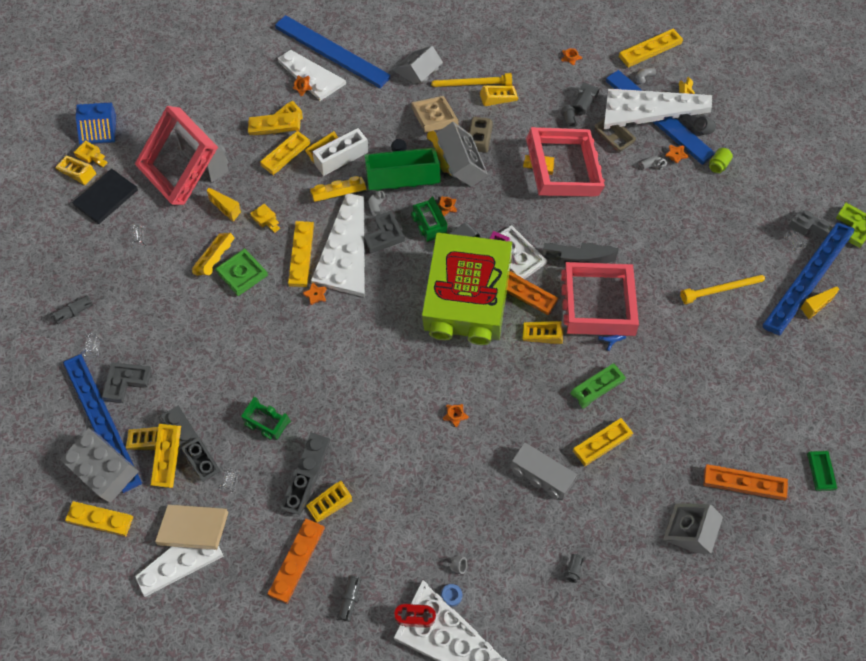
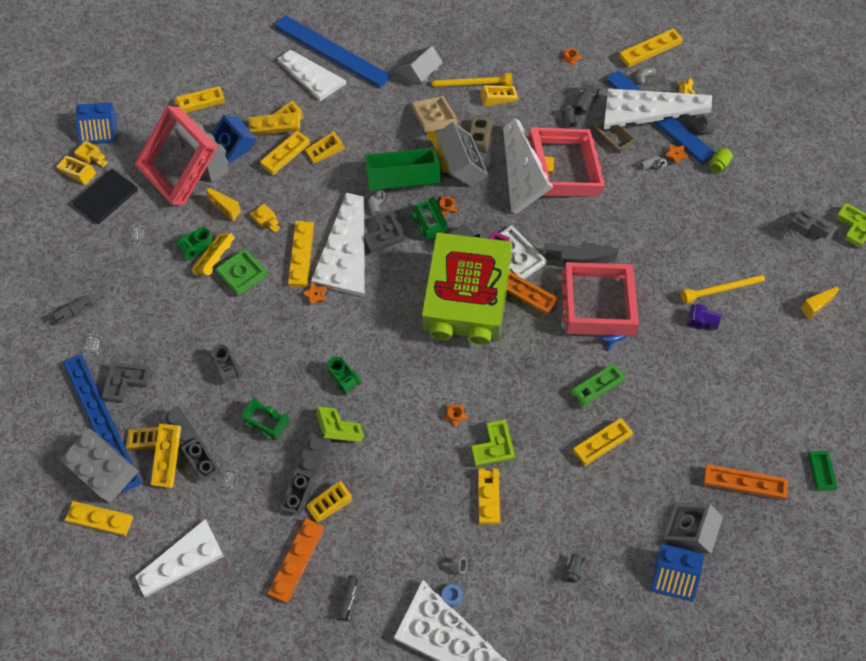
tan tile [155,505,228,550] -> none
orange plate [293,75,312,96] -> none
yellow plate [310,176,366,202] -> none
white brick [313,128,368,176] -> none
black arm [391,139,407,152] -> none
red beam [394,604,436,628] -> none
light grey brick [511,443,577,500] -> none
yellow slope [523,321,563,344] -> none
blue tile [763,222,854,336] -> none
none -> yellow plate [174,86,225,114]
none -> green piece [176,227,213,261]
none -> blue slope [211,115,257,164]
none -> dark grey piece [211,344,242,384]
none -> lime plate [316,406,364,442]
none -> green piece [328,356,362,395]
none -> lime plate [471,419,515,467]
none -> yellow plate [478,468,500,525]
none -> white wing [503,118,553,214]
none -> blue slope [651,544,704,602]
none -> dark purple piece [687,304,721,330]

